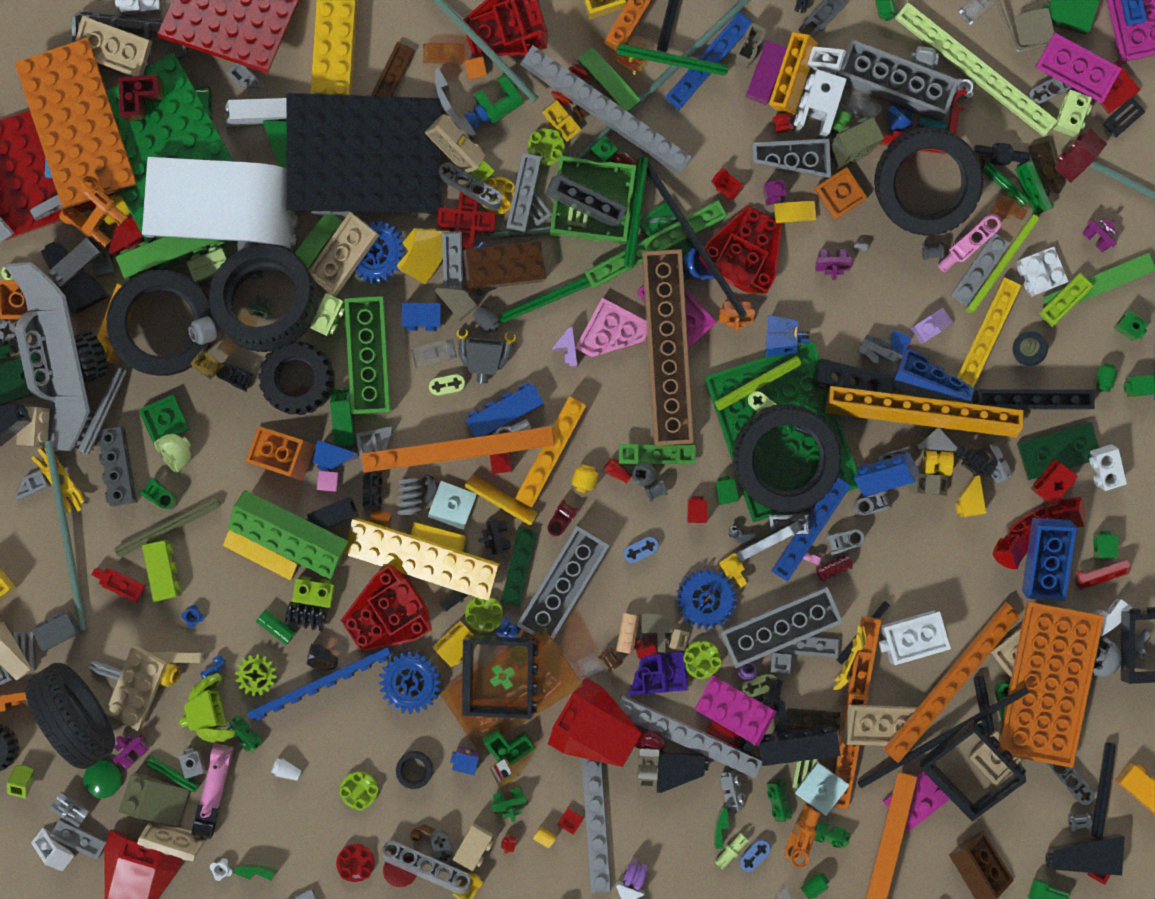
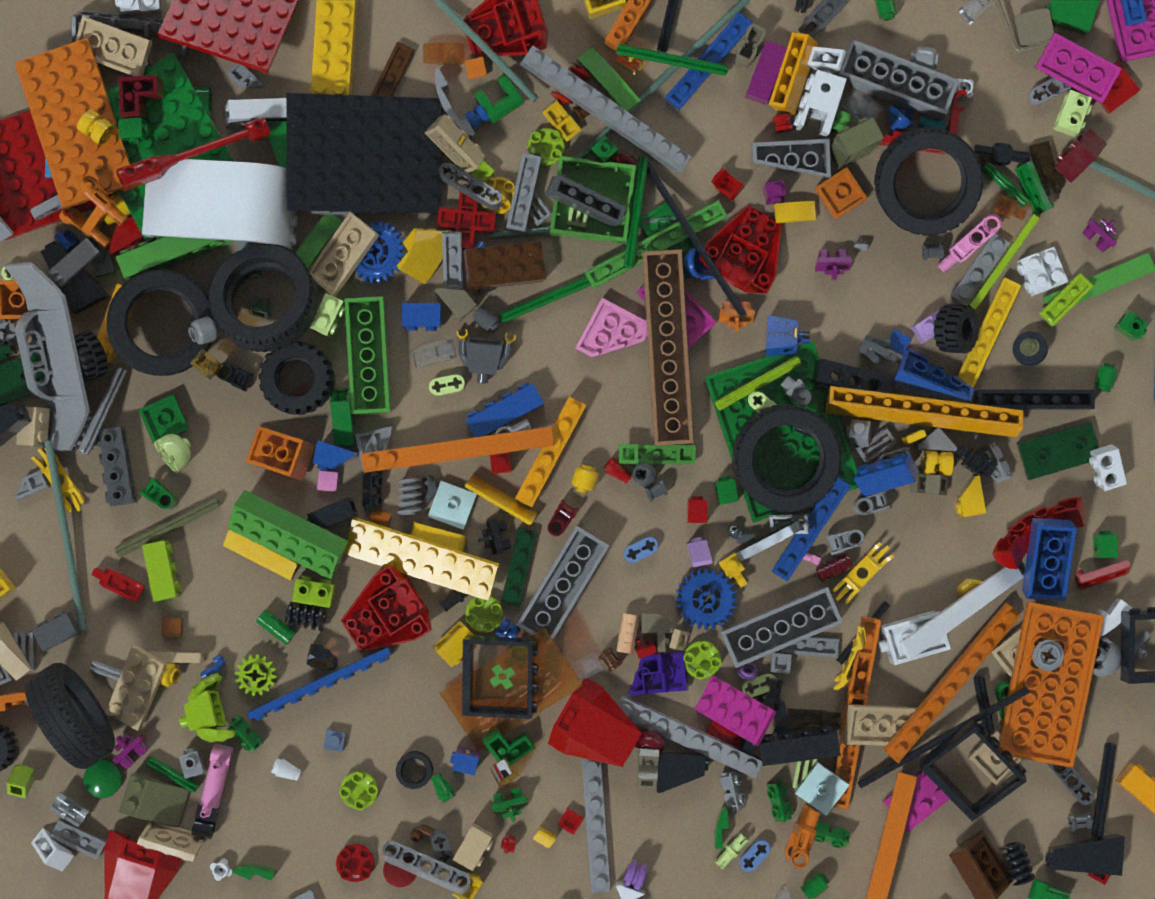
blue plate [181,605,205,628] -> none
yellowish green brick [187,246,228,285] -> none
blue gear [378,650,442,714] -> none
lavender slope [552,327,577,368] -> none
yellowish green plate [895,3,1057,137] -> none
red brick [1031,459,1078,506] -> none
black tile [1103,98,1145,138] -> none
green brick [1124,375,1155,397] -> none
none -> blue tile [54,229,81,251]
none -> yellow wheel [77,109,115,146]
none -> red bar [116,117,270,191]
none -> green brick [118,118,150,144]
none -> dark orange tile [161,617,183,638]
none -> sand blue plate [323,729,346,752]
none -> green cone [431,773,456,803]
none -> lavender slope [687,537,713,567]
none -> light grey hips [781,376,812,406]
none -> yellow piece [832,542,894,604]
none -> light grey brick [846,419,872,447]
none -> light grey tile [855,427,898,464]
none -> white tile [899,567,1024,659]
none -> yellow tile [900,429,927,445]
none -> black tyre [934,304,979,354]
none -> yellow arm [957,579,983,597]
none -> black piece [1000,842,1035,886]
none -> light grey gear [1032,639,1064,671]

